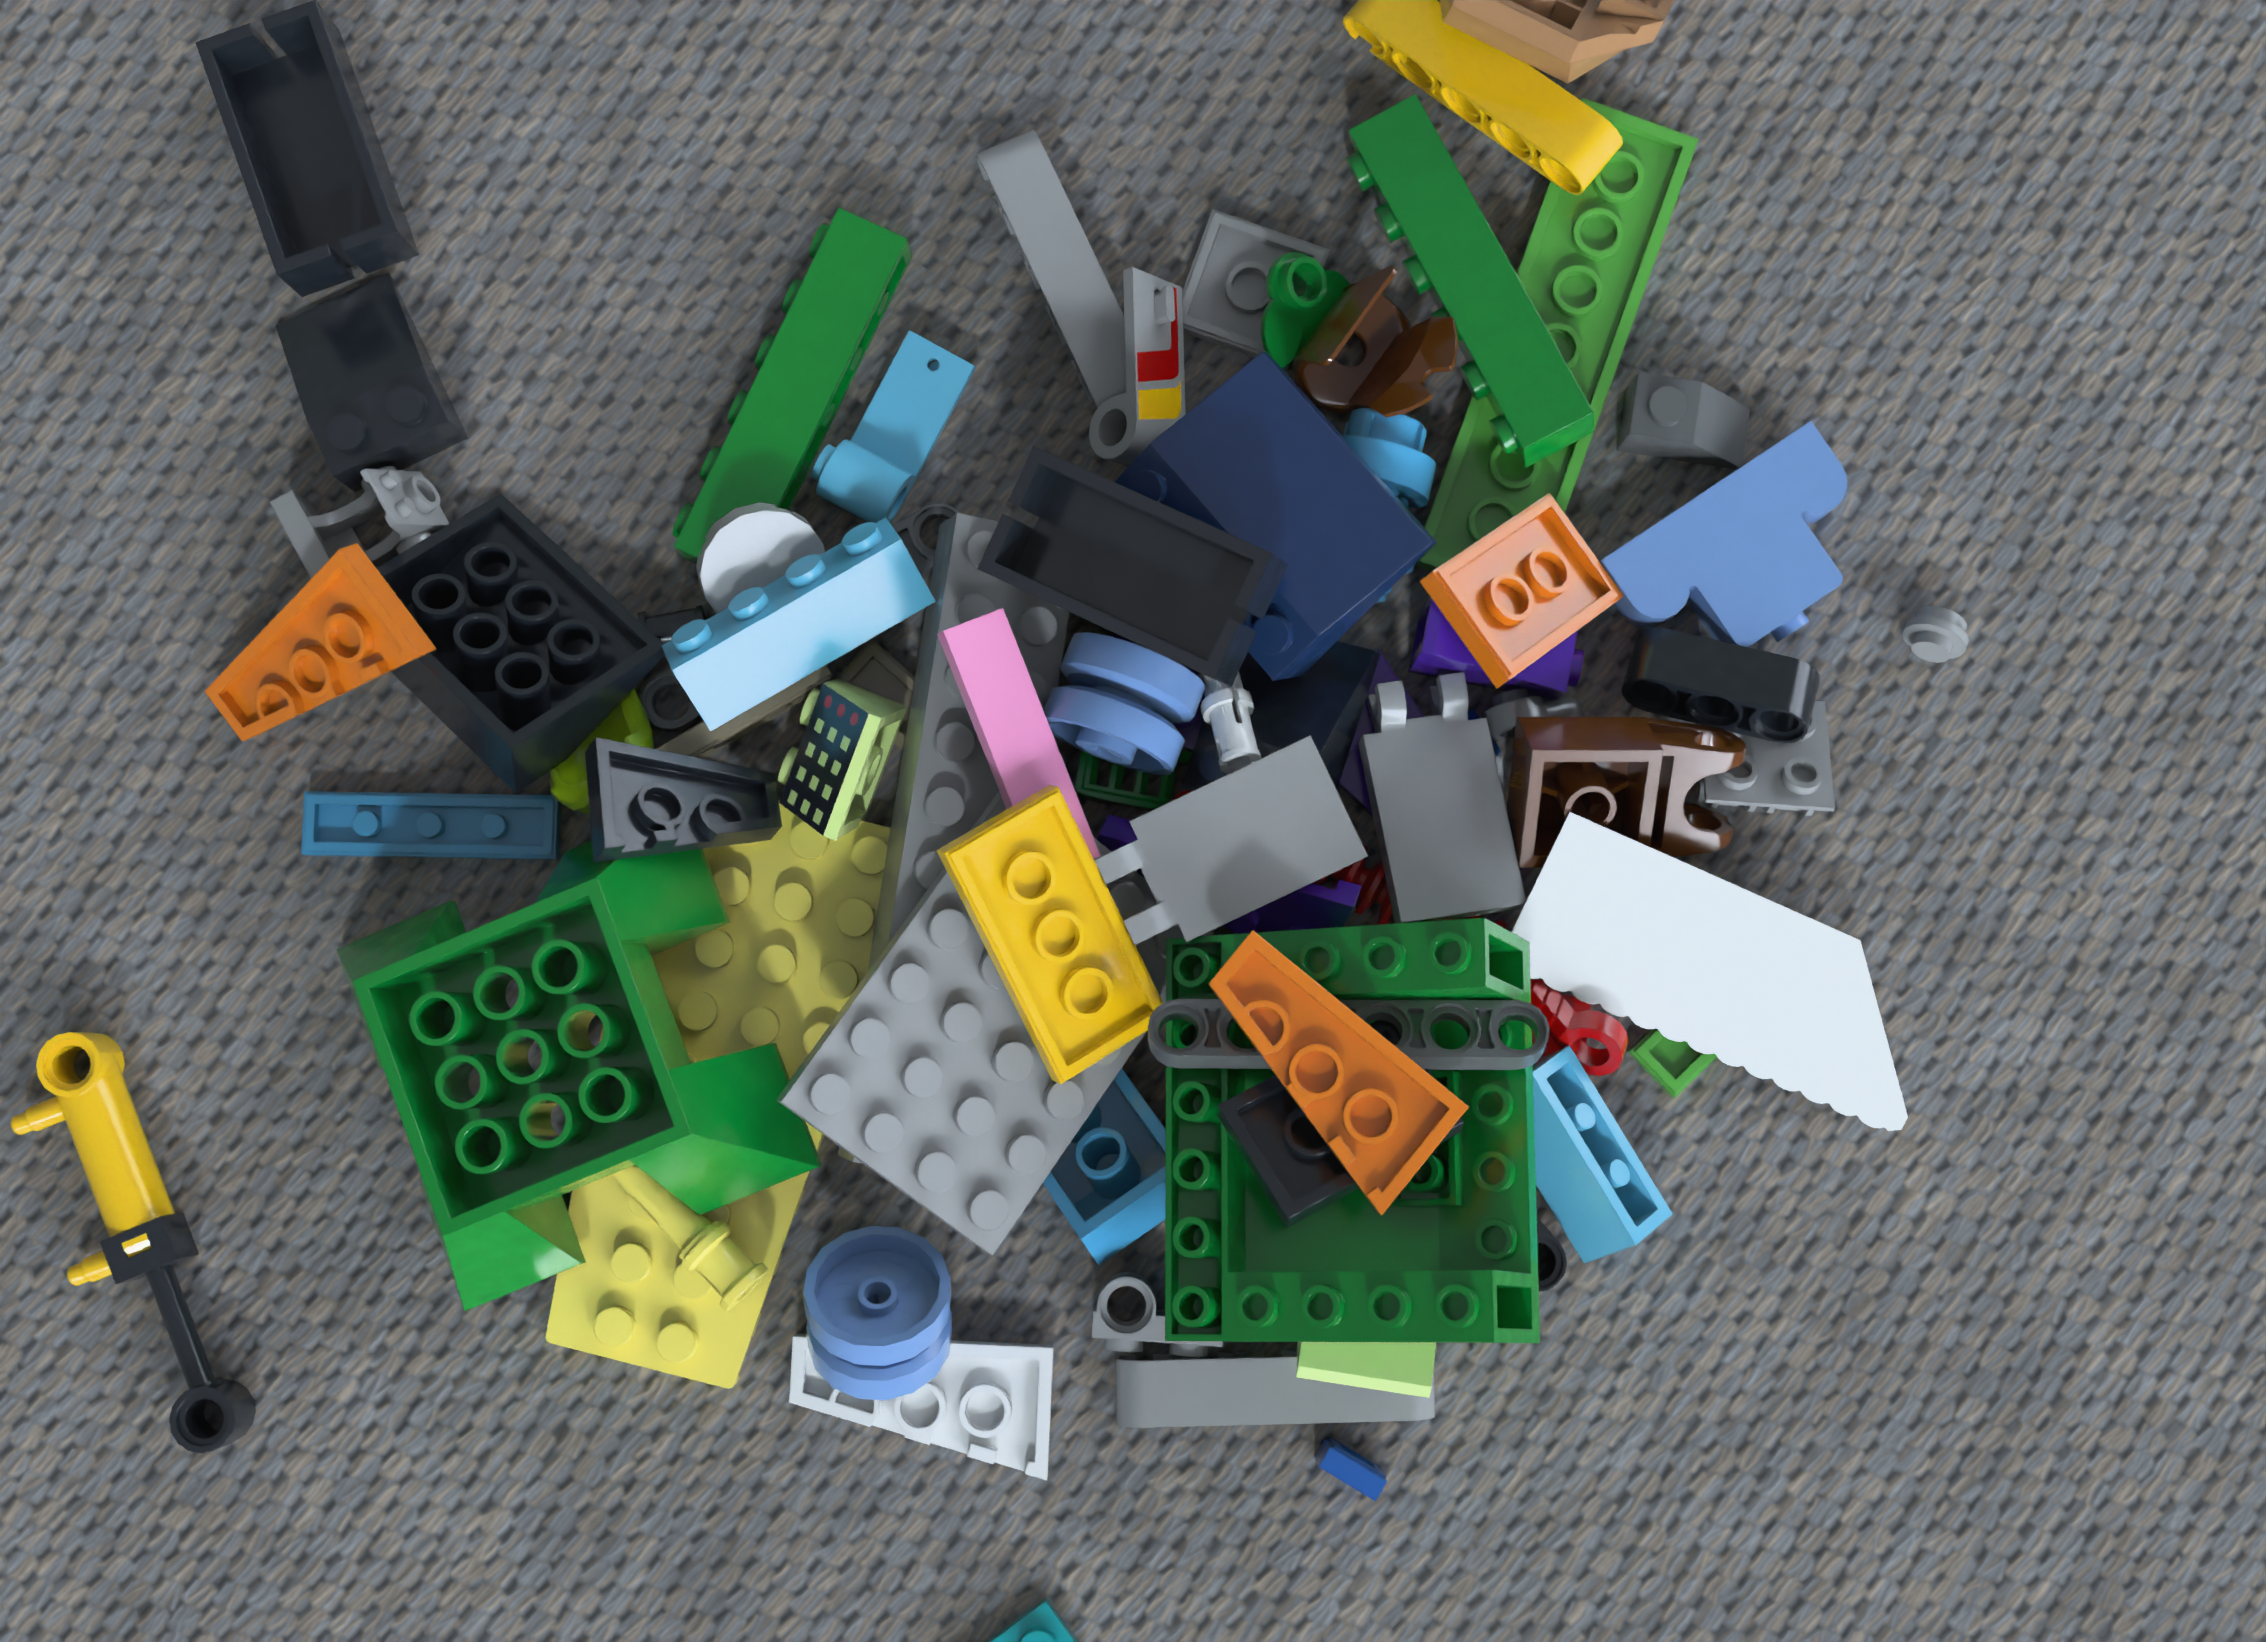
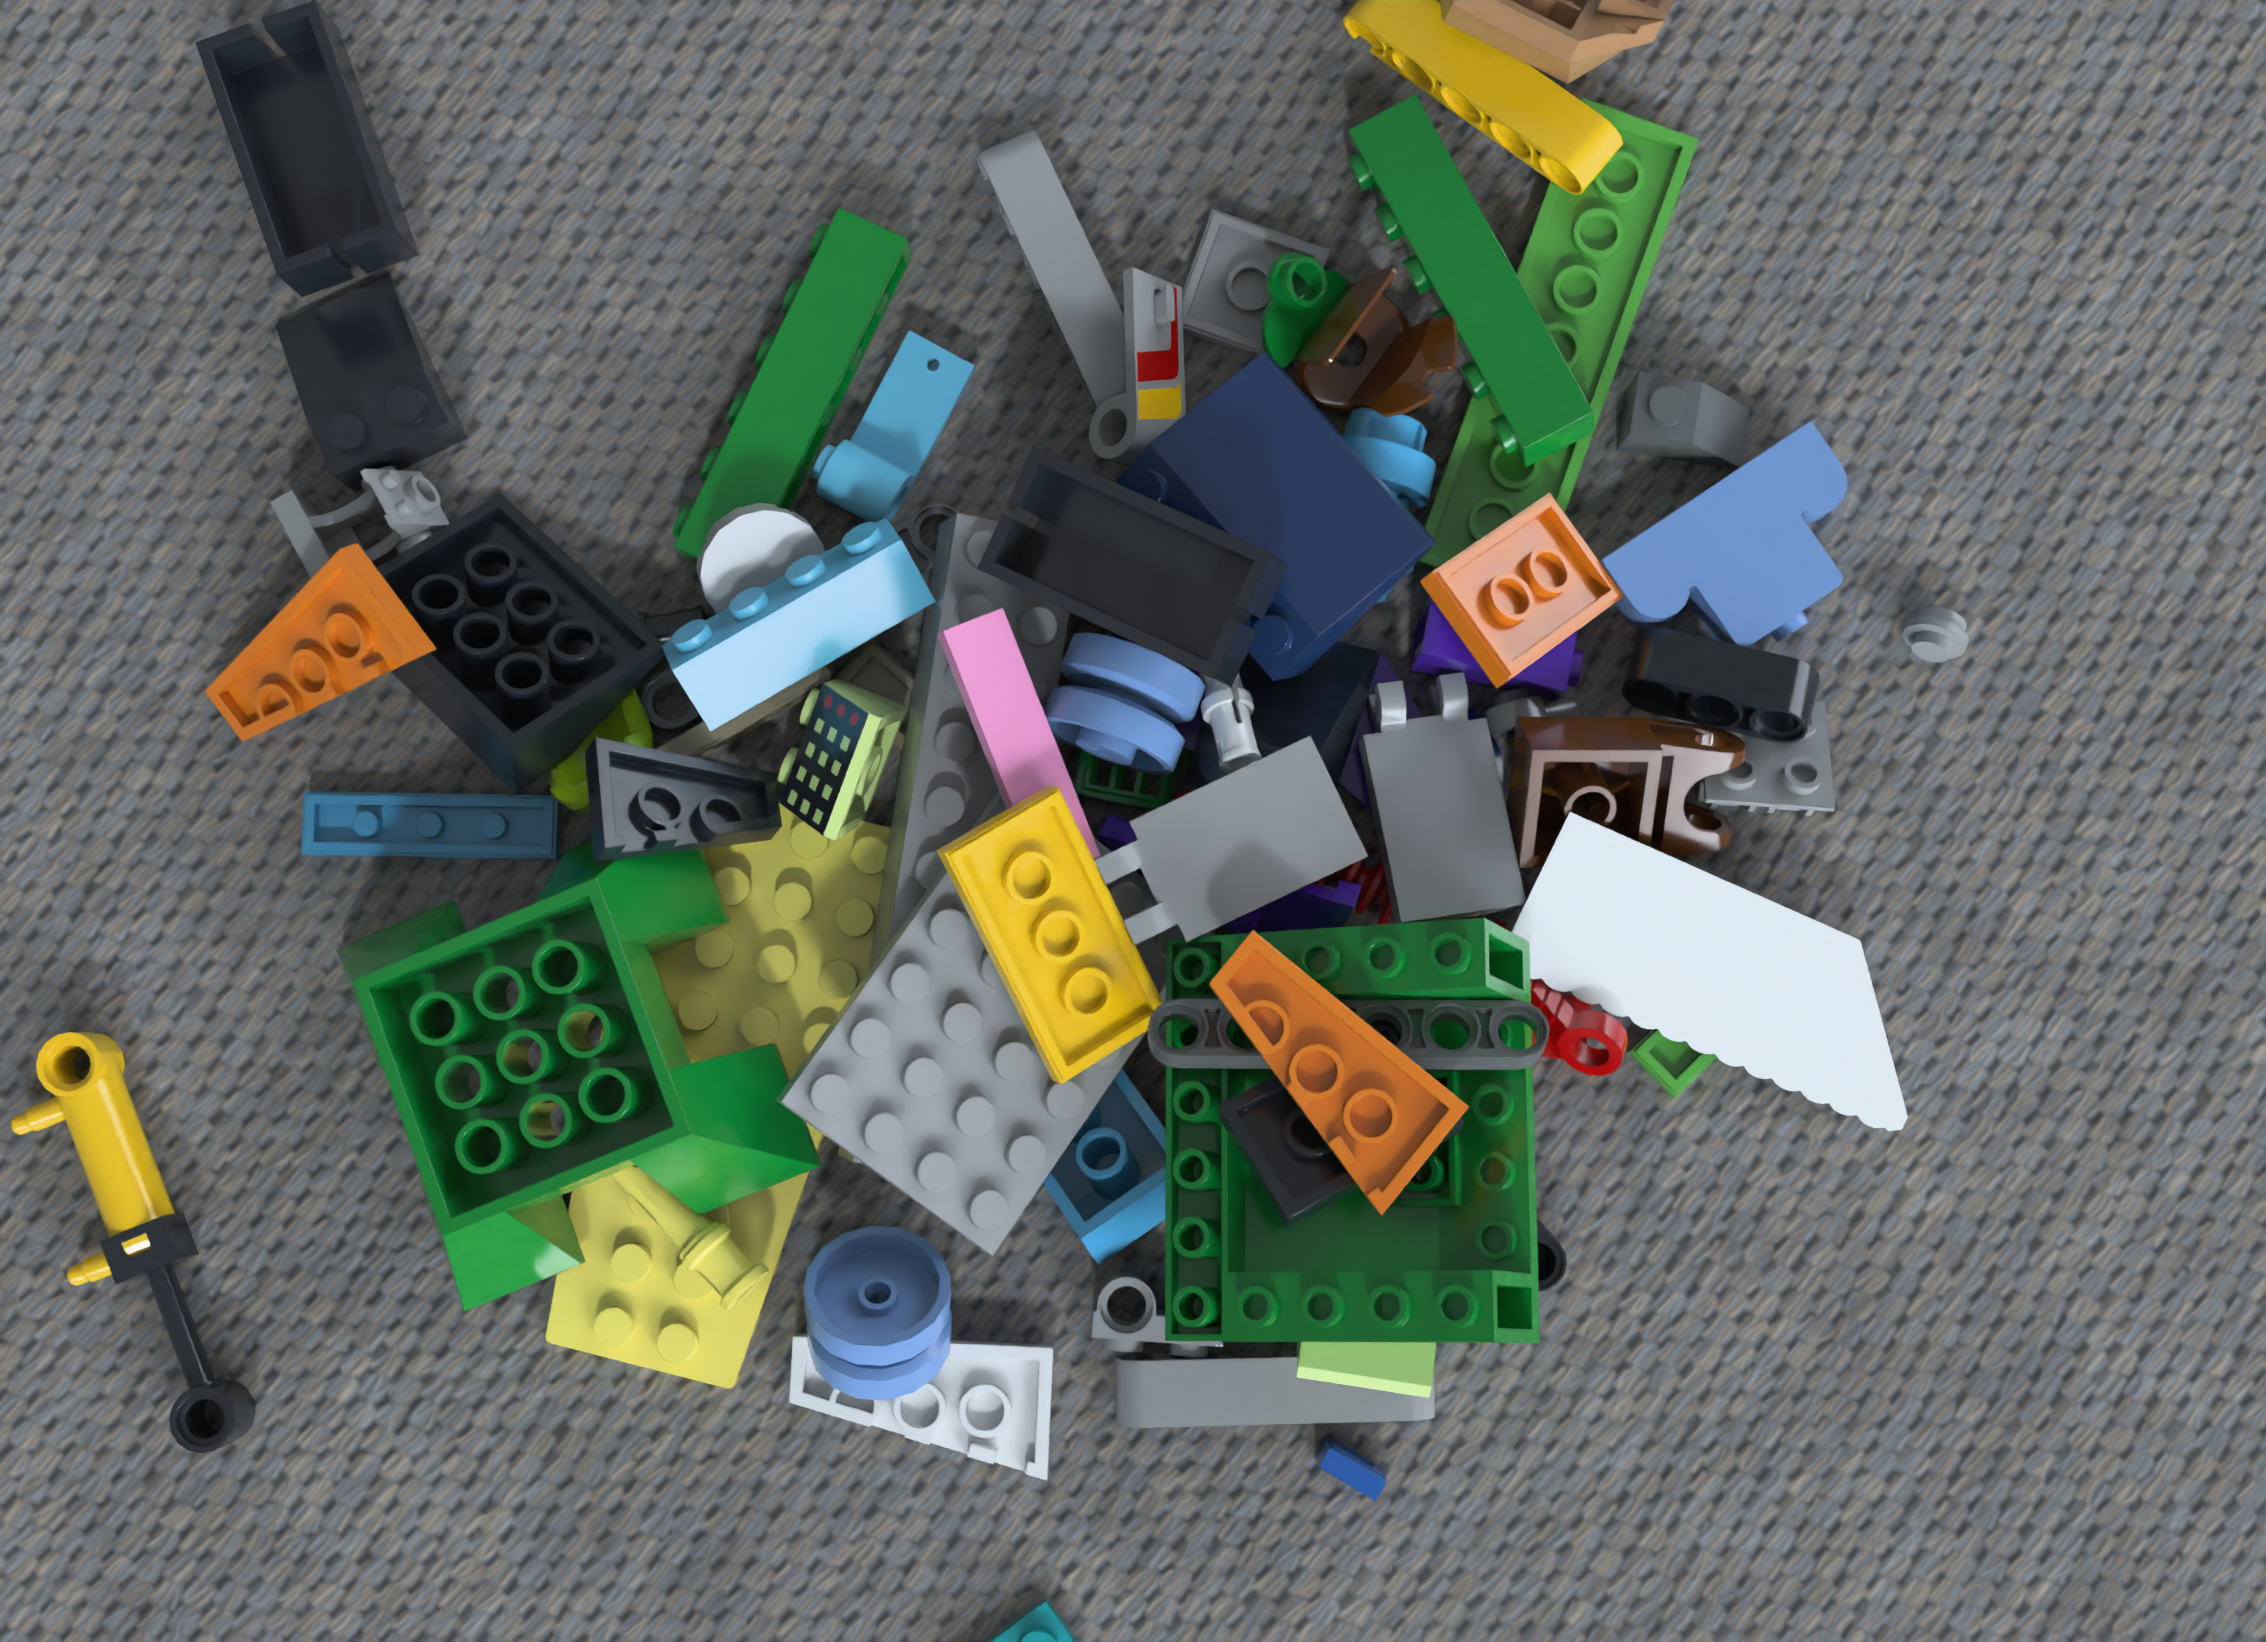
medium azure brick [1533,1045,1672,1263] -> none

